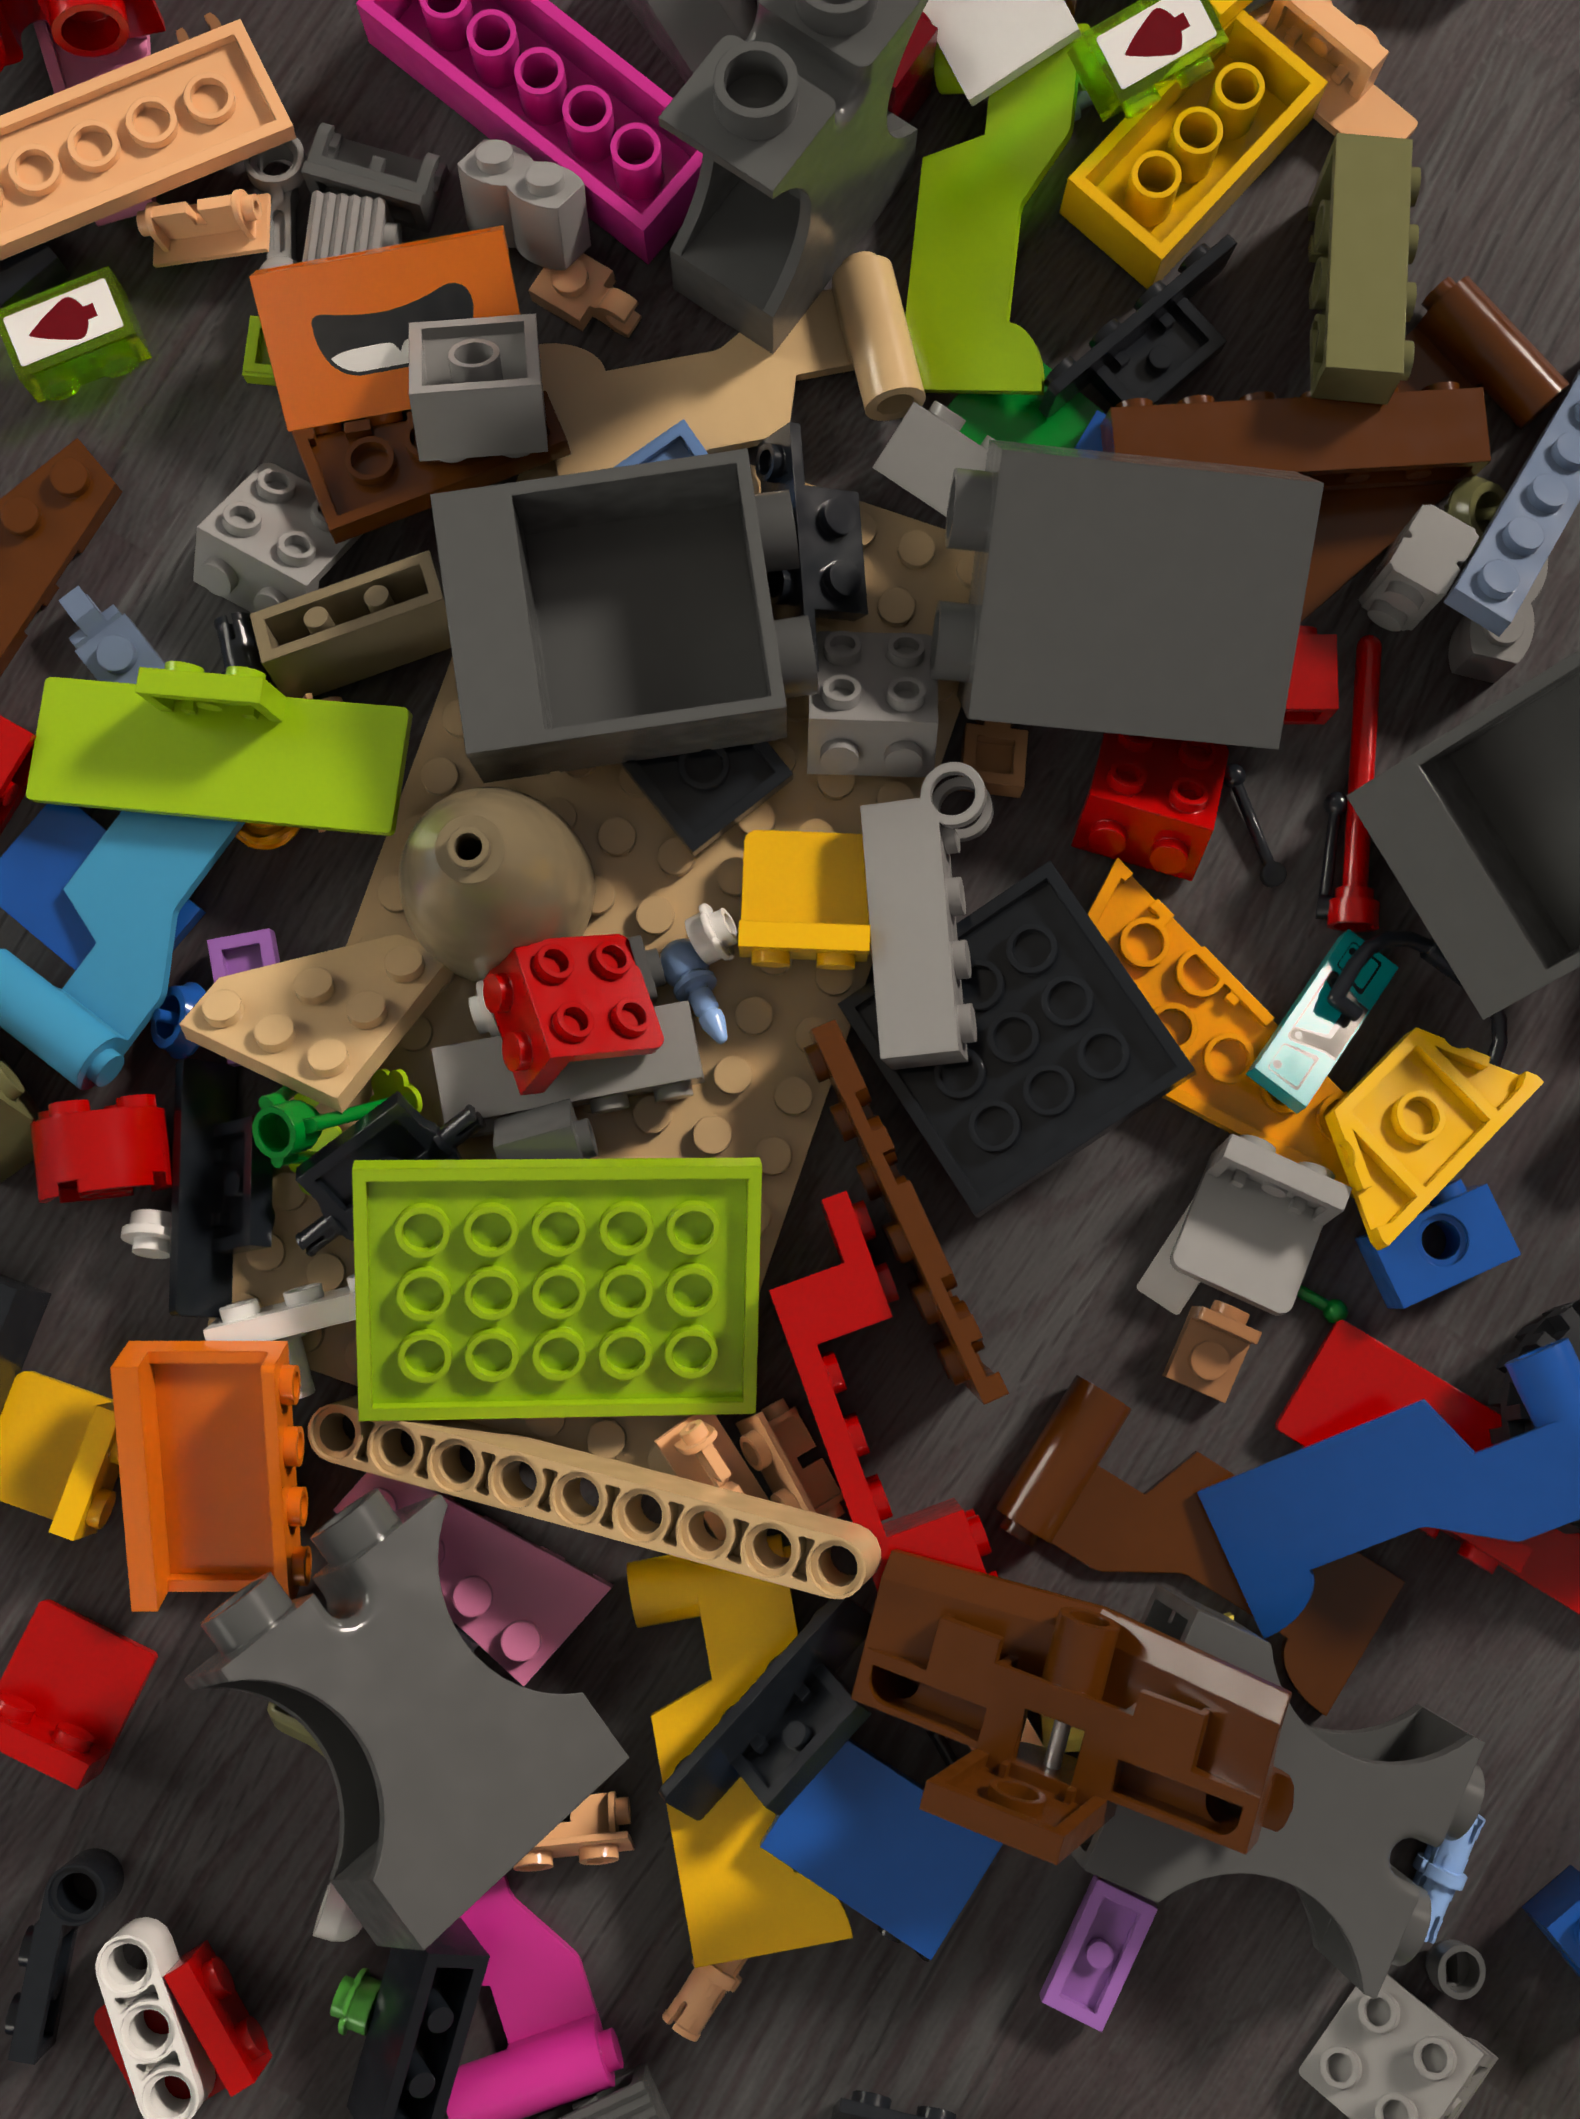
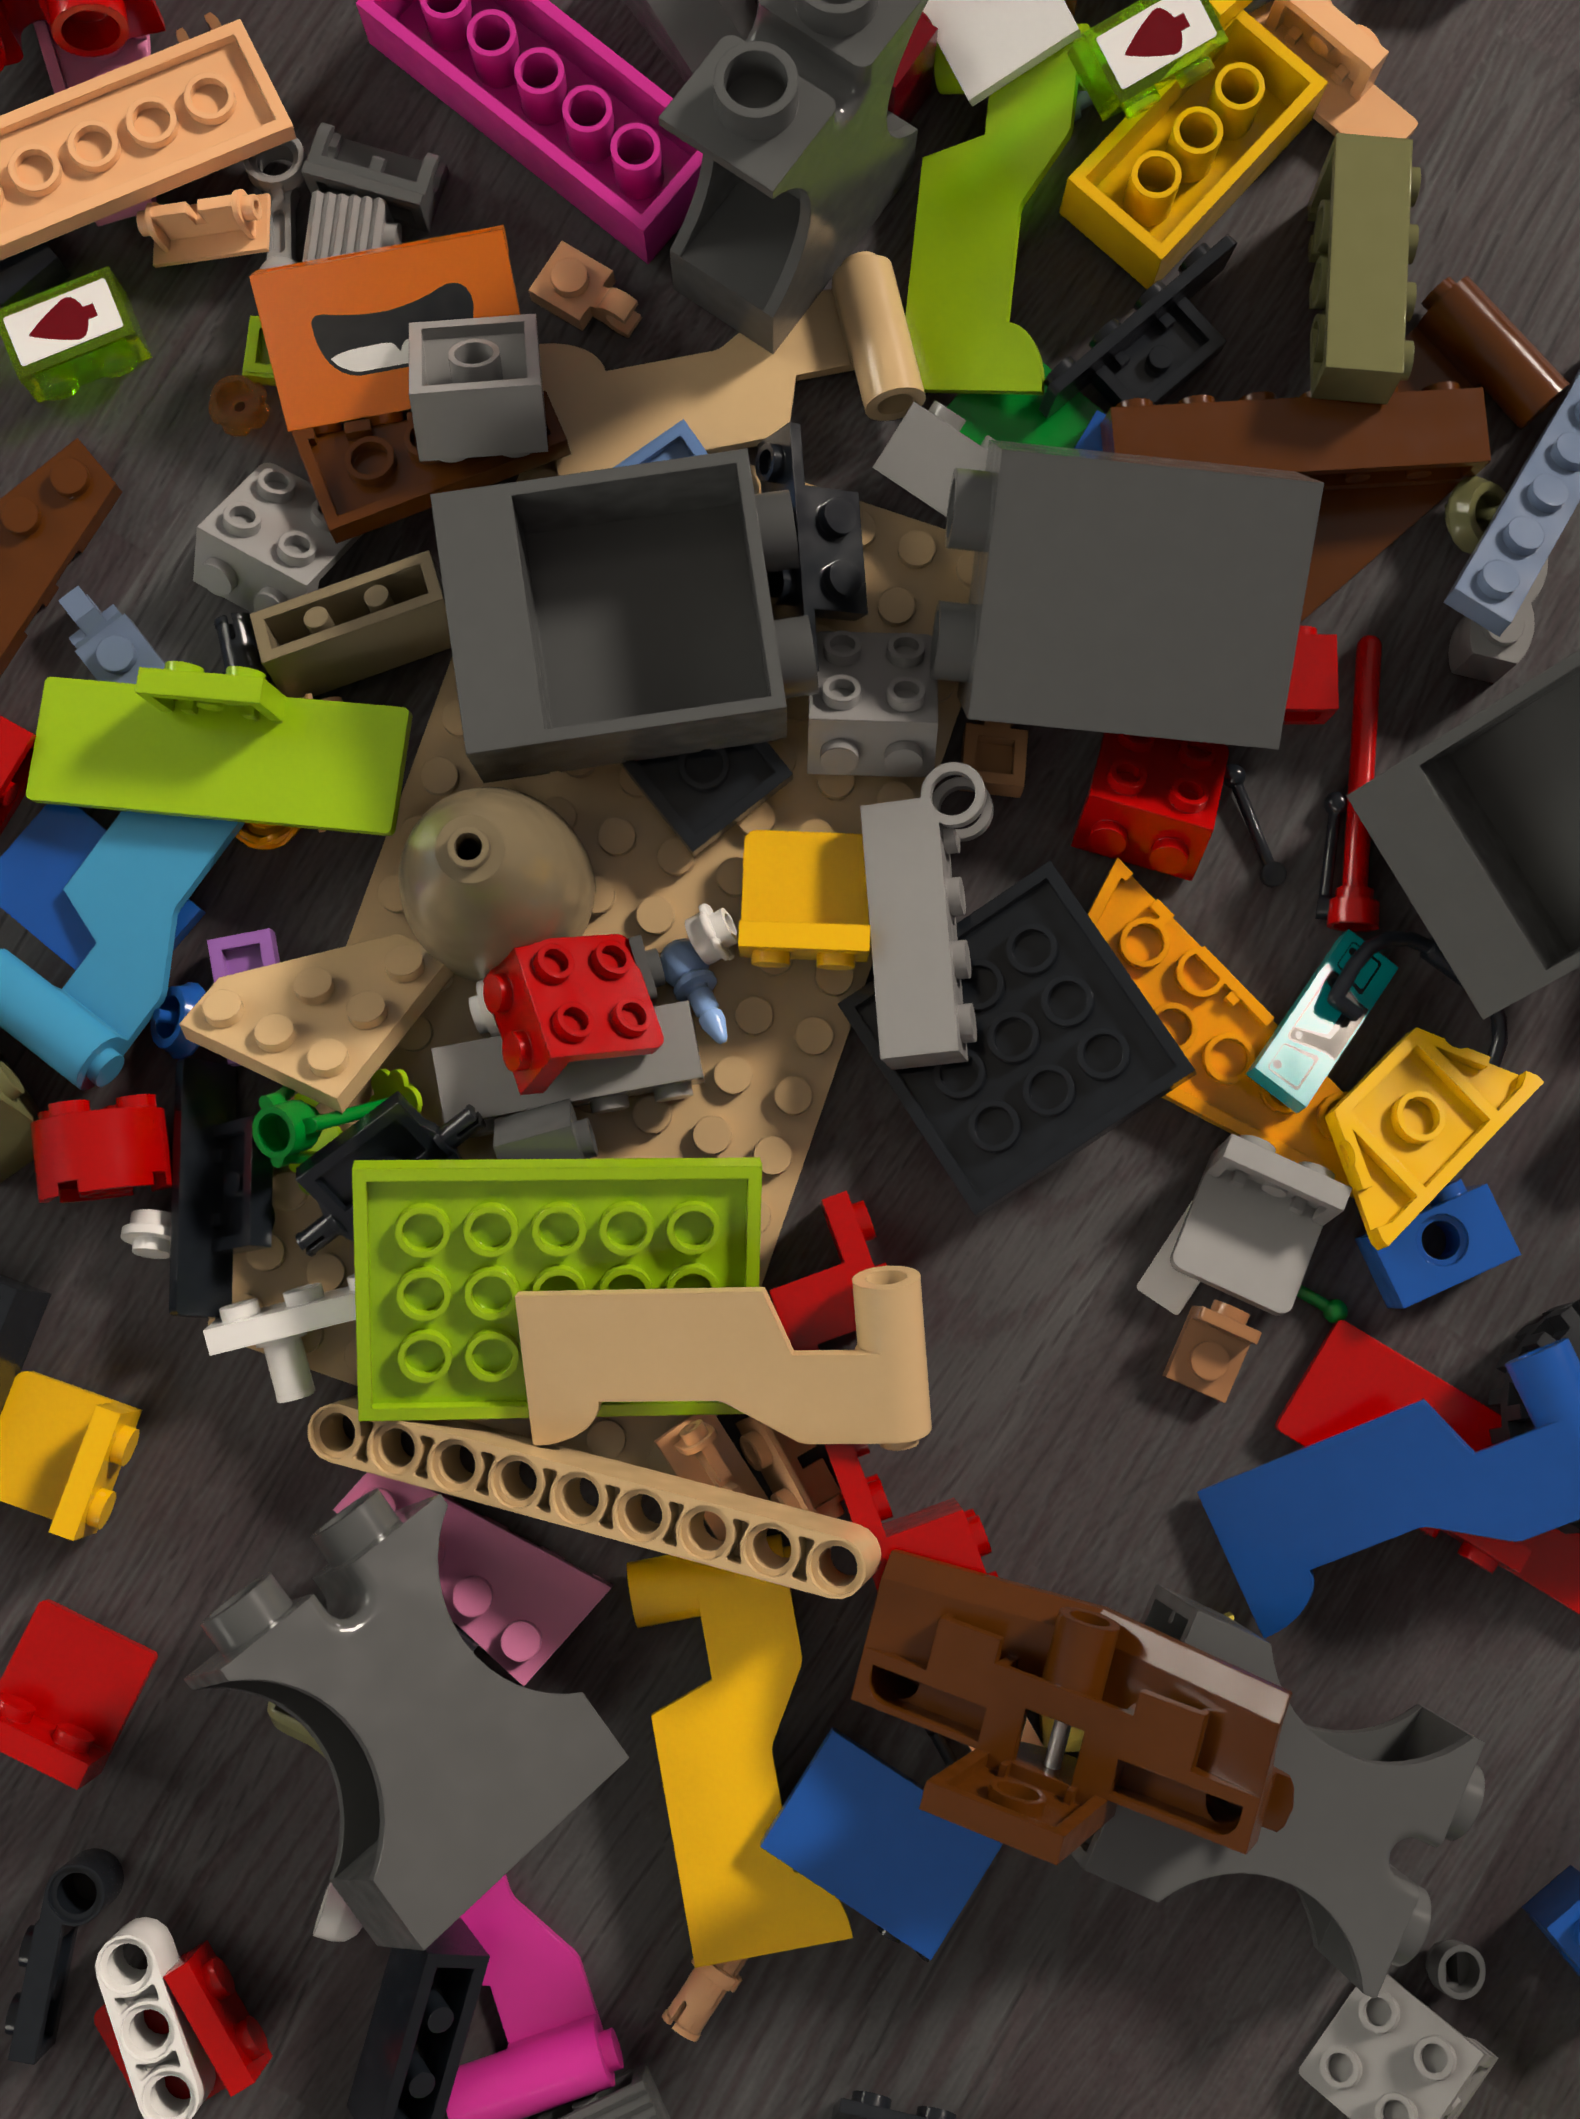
orange panel [110,1341,312,1612] -> none
bright green plate [330,1968,382,2036] -> none
light grey brick [457,139,591,270] -> none
light nougat hinge [513,1791,635,1872] -> none
black bracket [658,1596,872,1821] -> none
reddish brown wing [803,1019,1009,1405] -> none
reddish brown door [995,1375,1405,1716] -> none
medium lavender plate [1039,1875,1158,2032] -> none
light grey brick [1358,504,1479,632] -> none
light blue pin [1412,1814,1486,1944] -> none
none -> clear orange plate [209,375,270,437]
none -> tan door [515,1266,932,1451]

